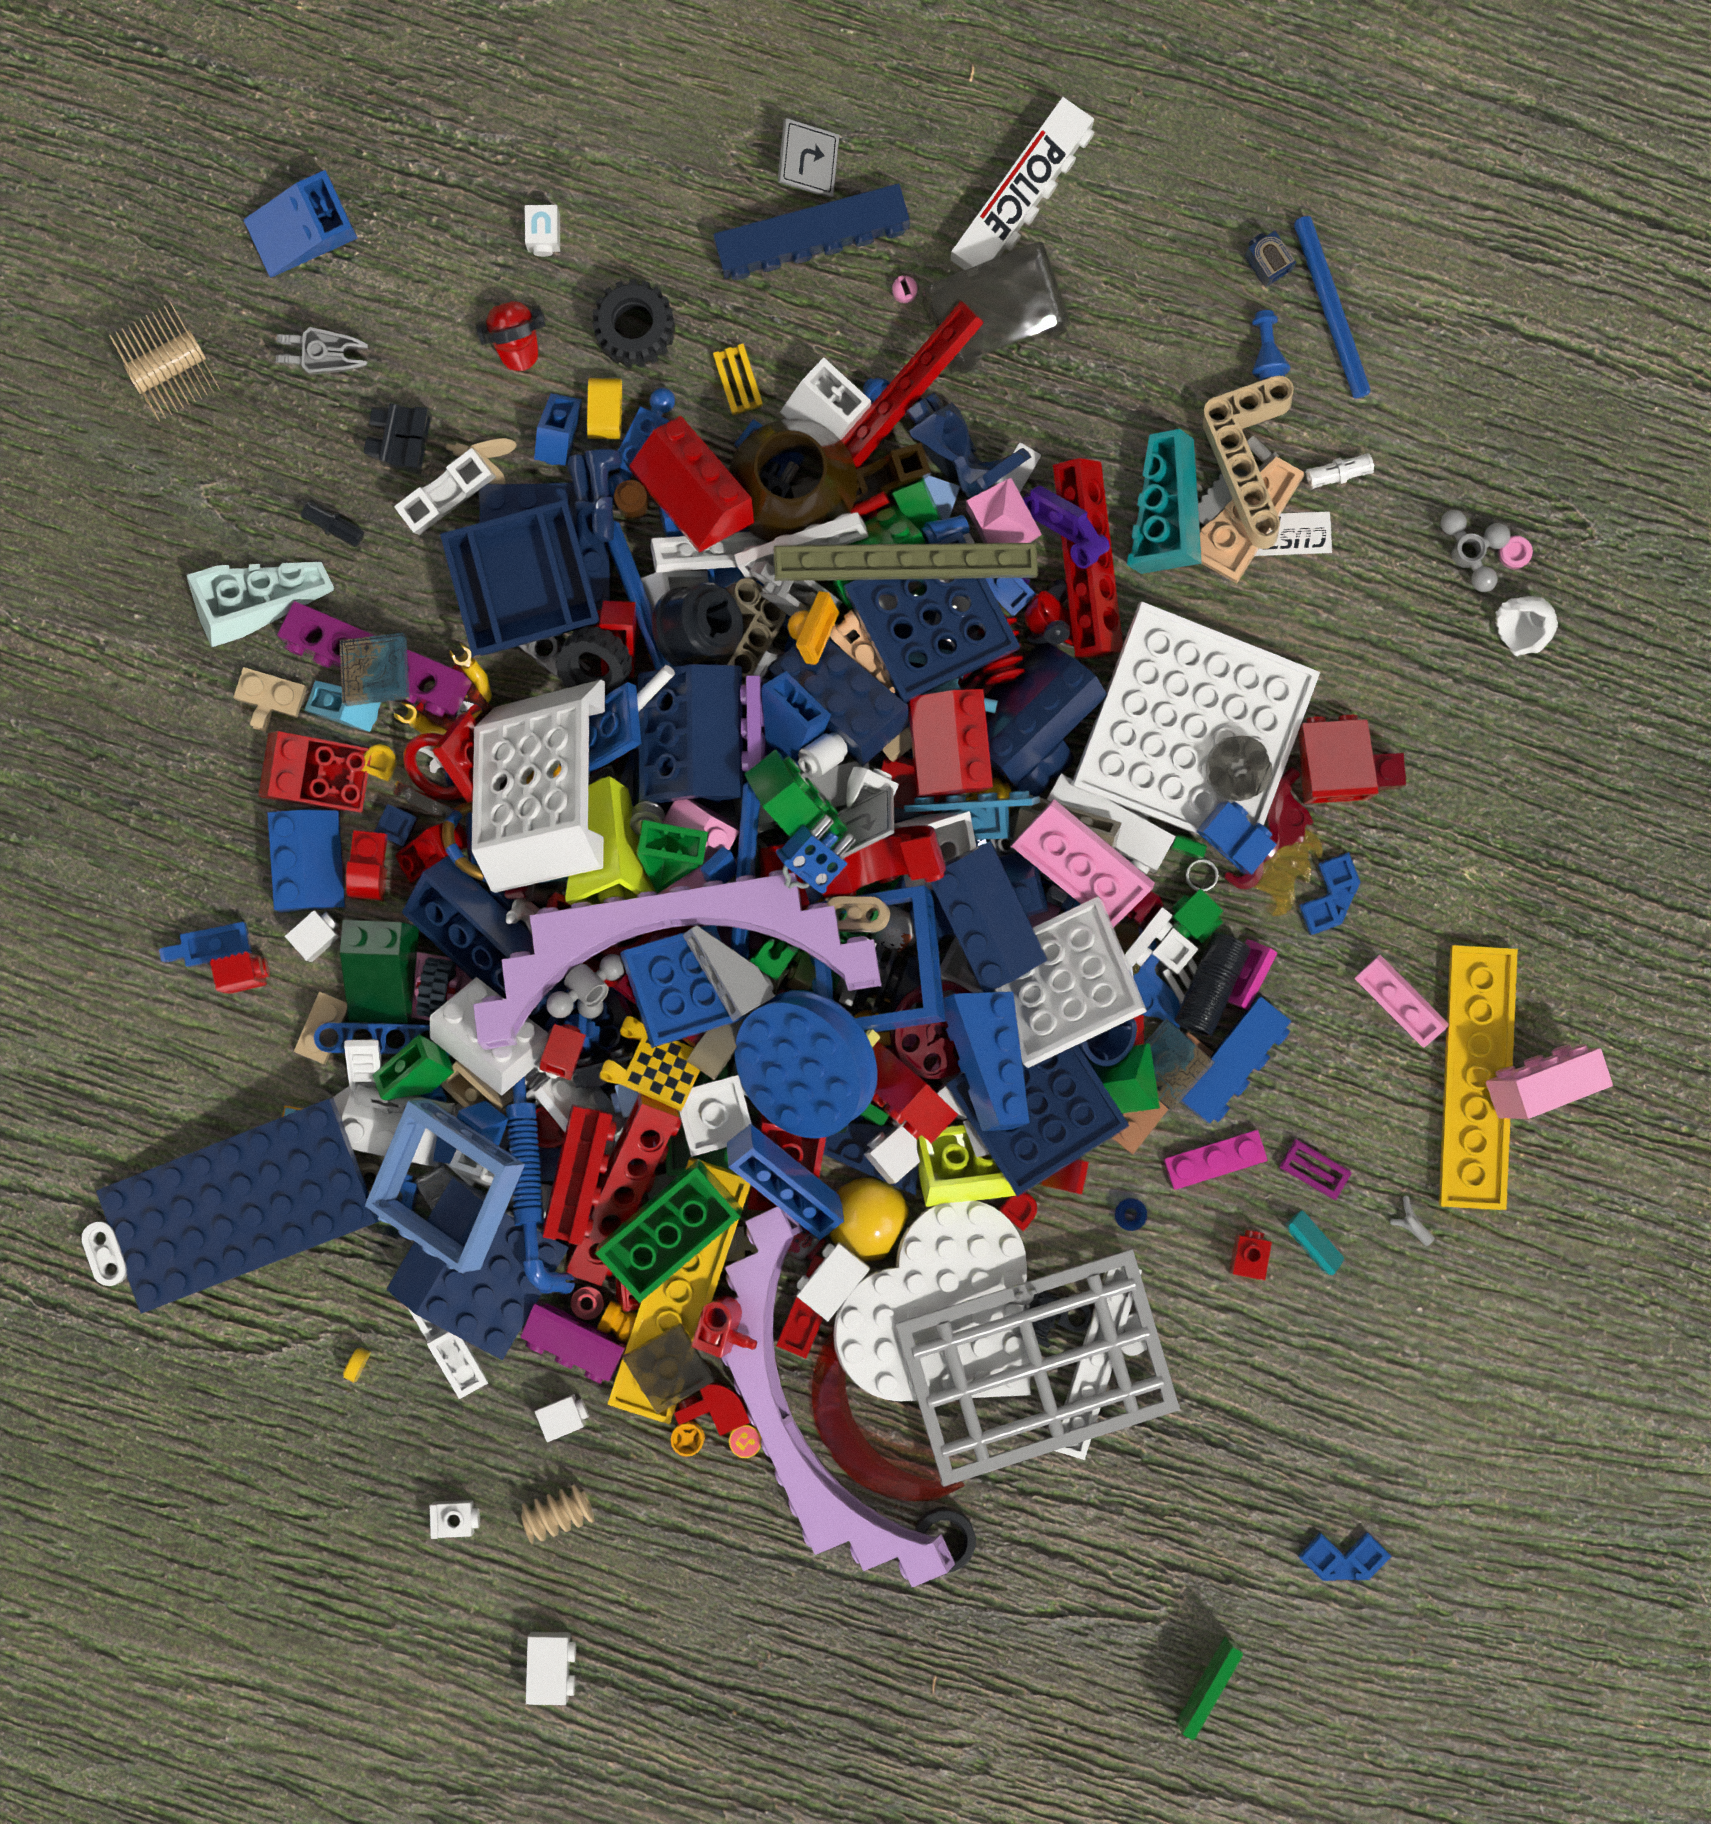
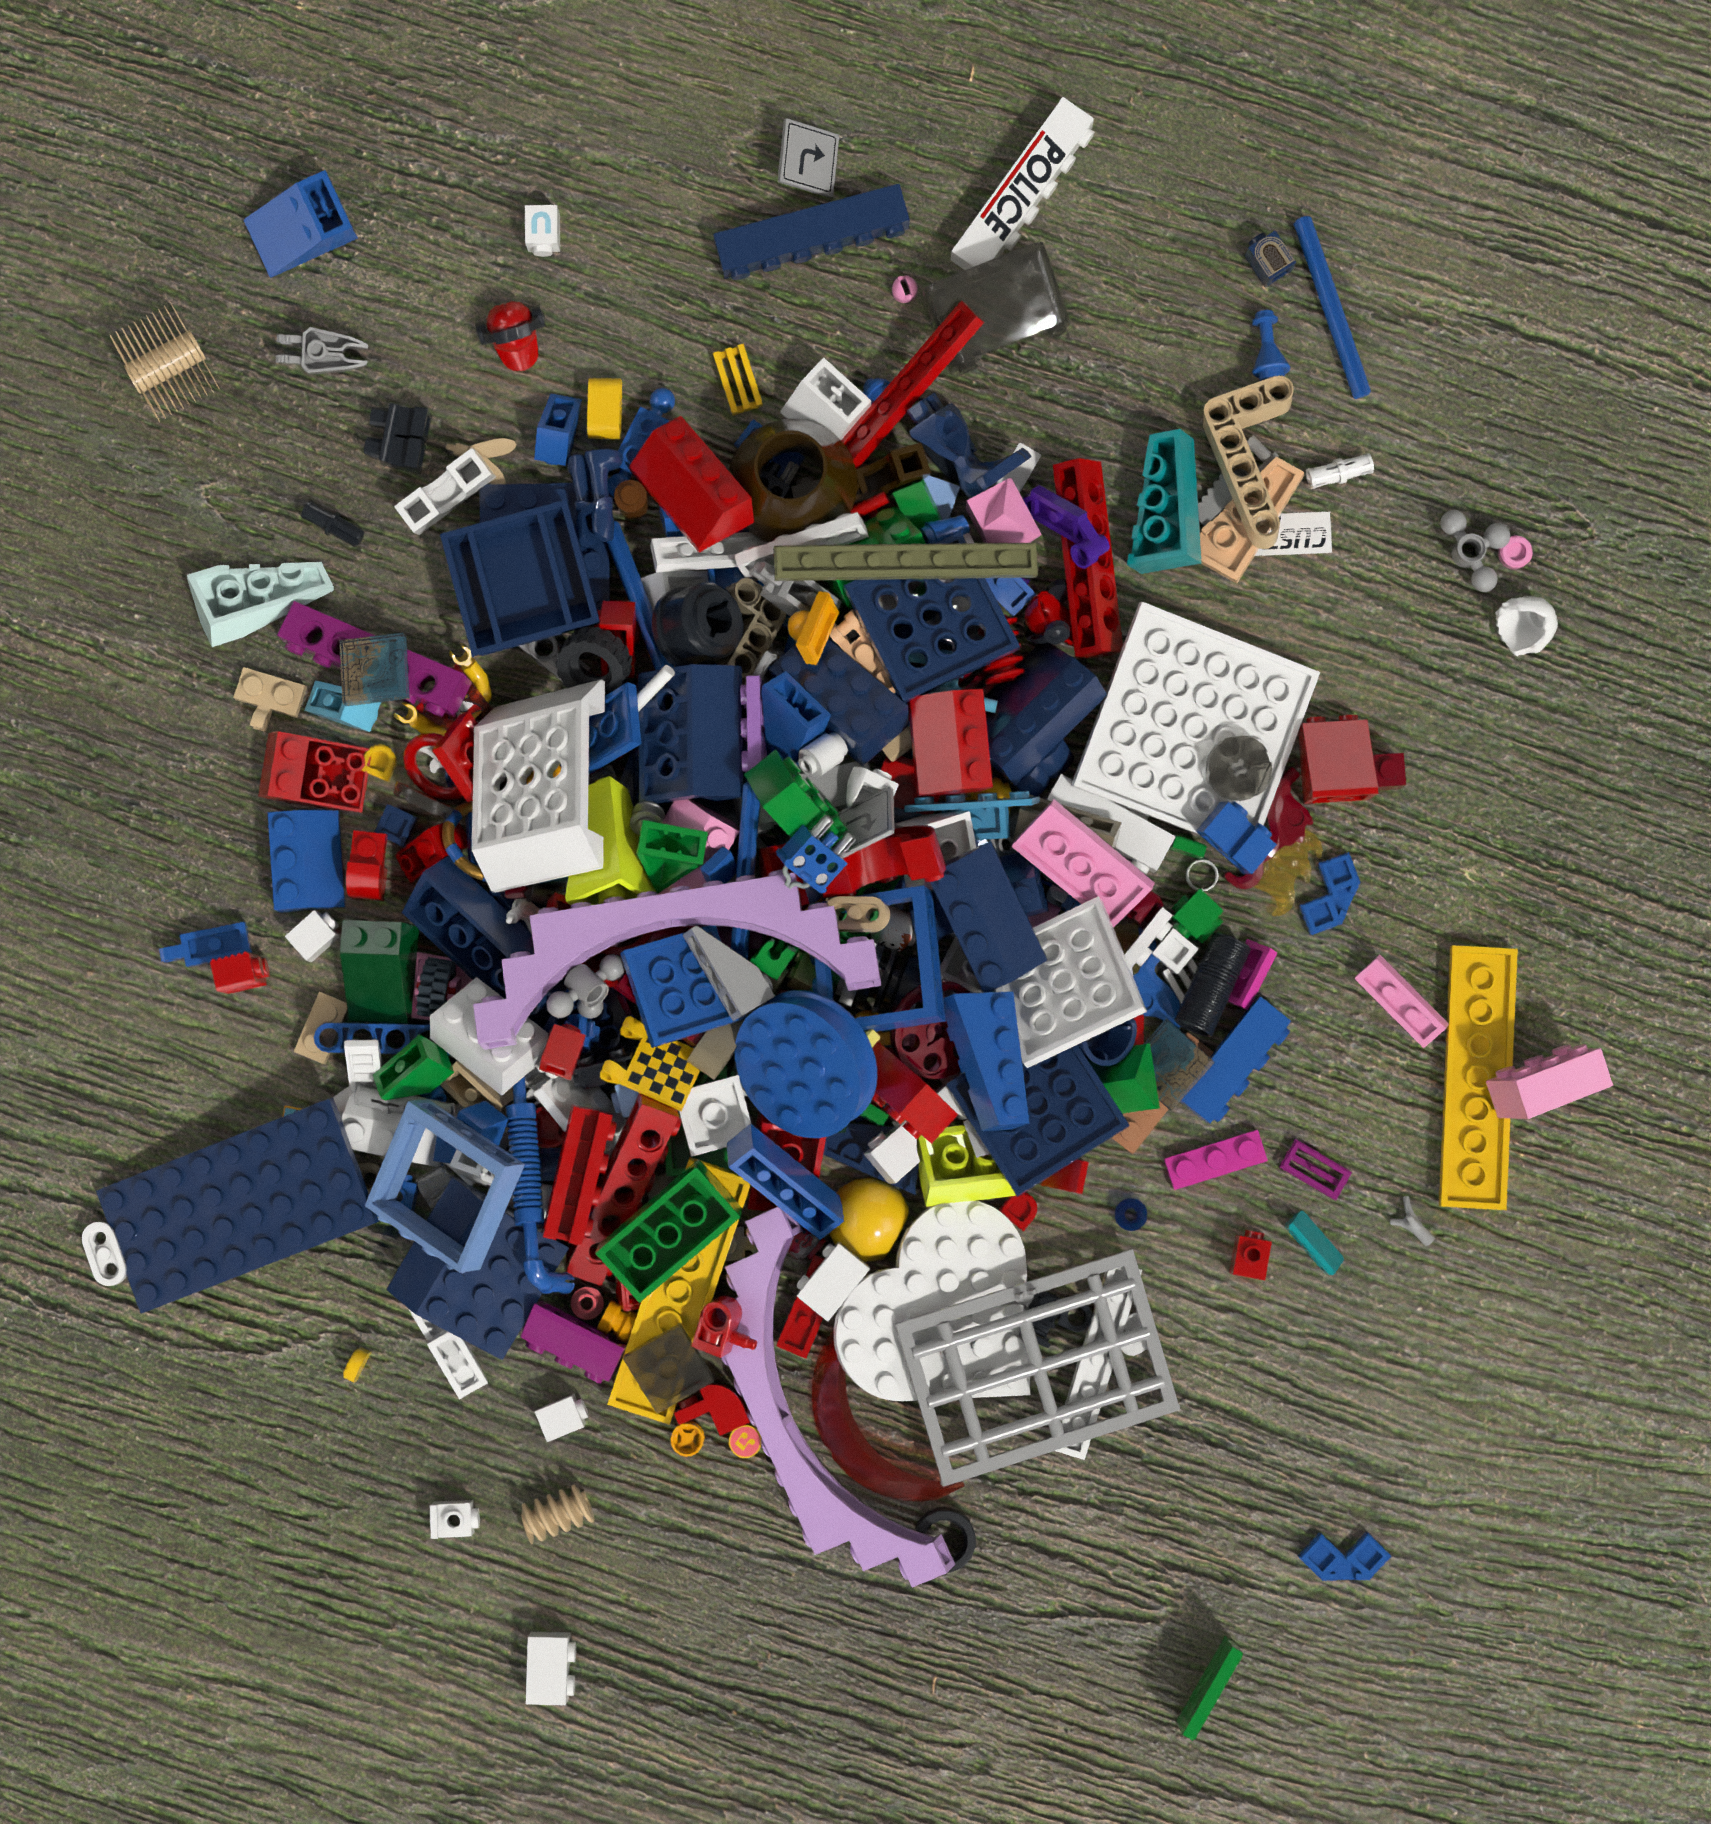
black tyre [592,279,675,368] -> none

